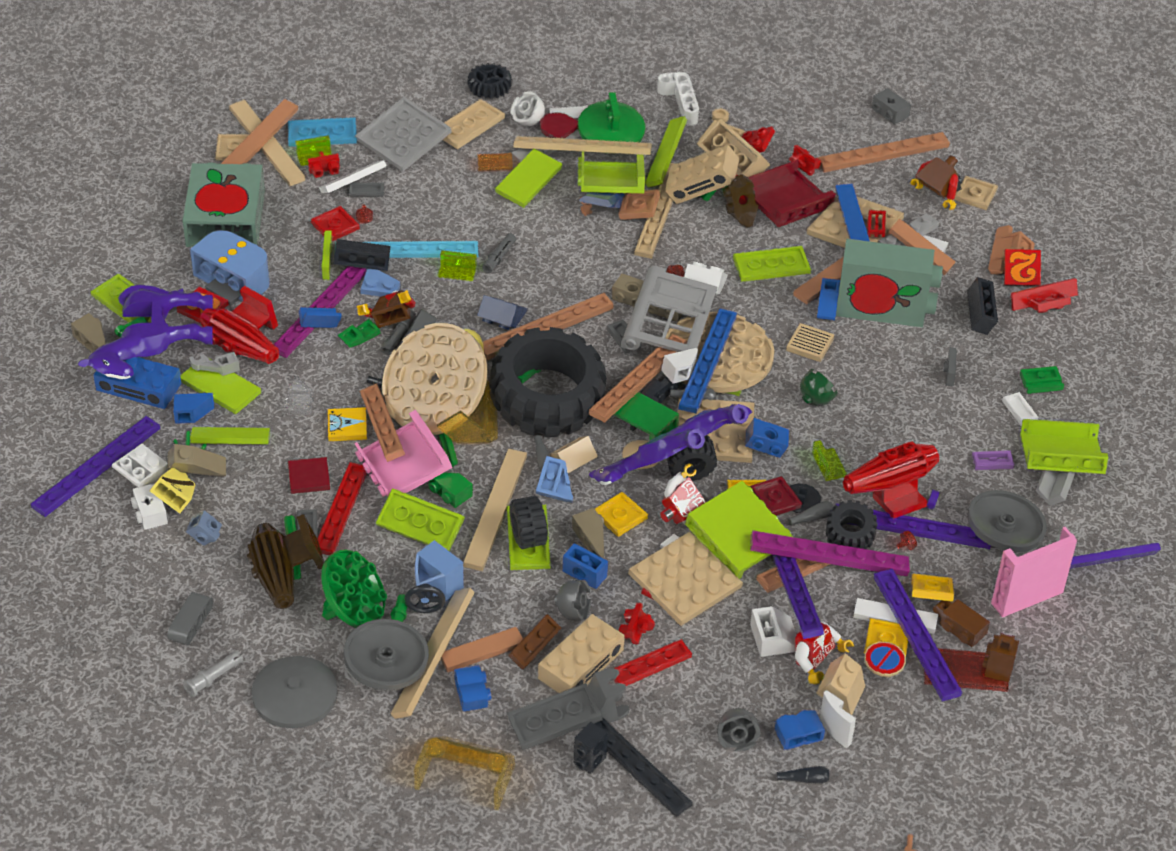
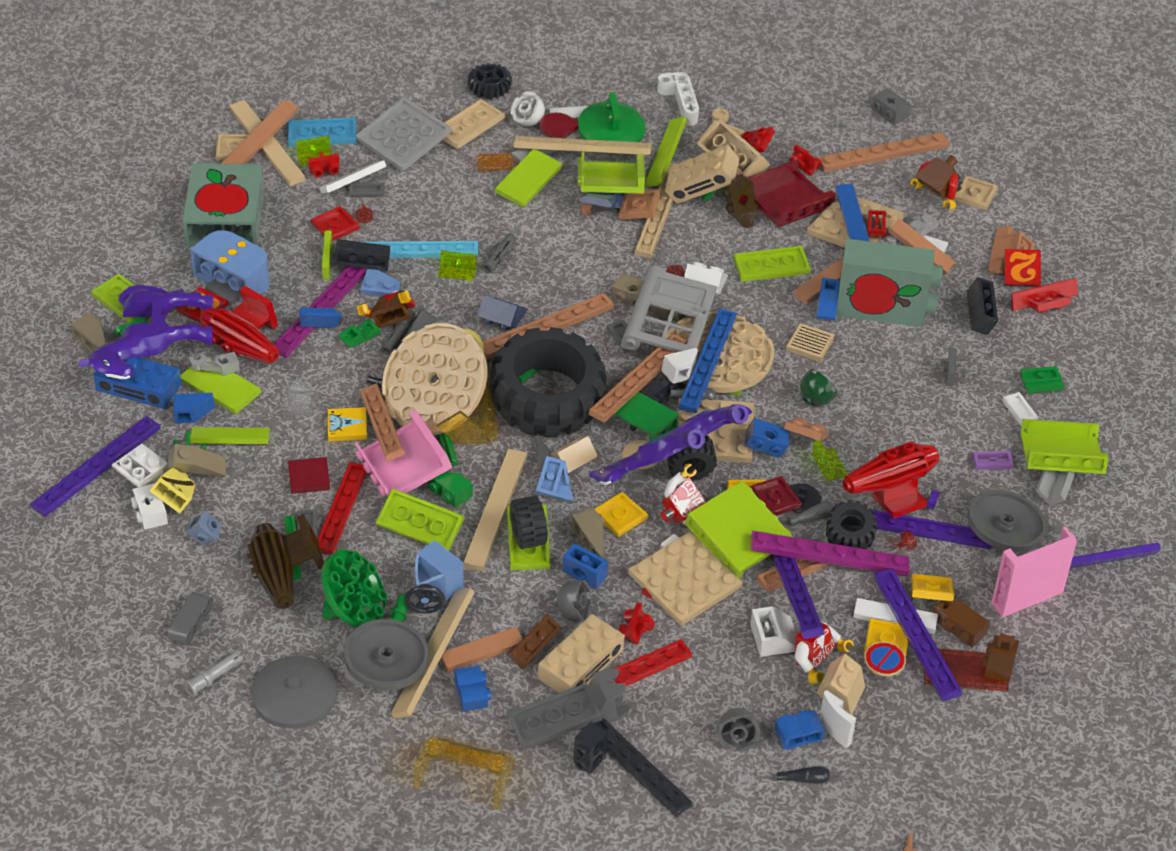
none -> nougat plate [784,416,830,441]

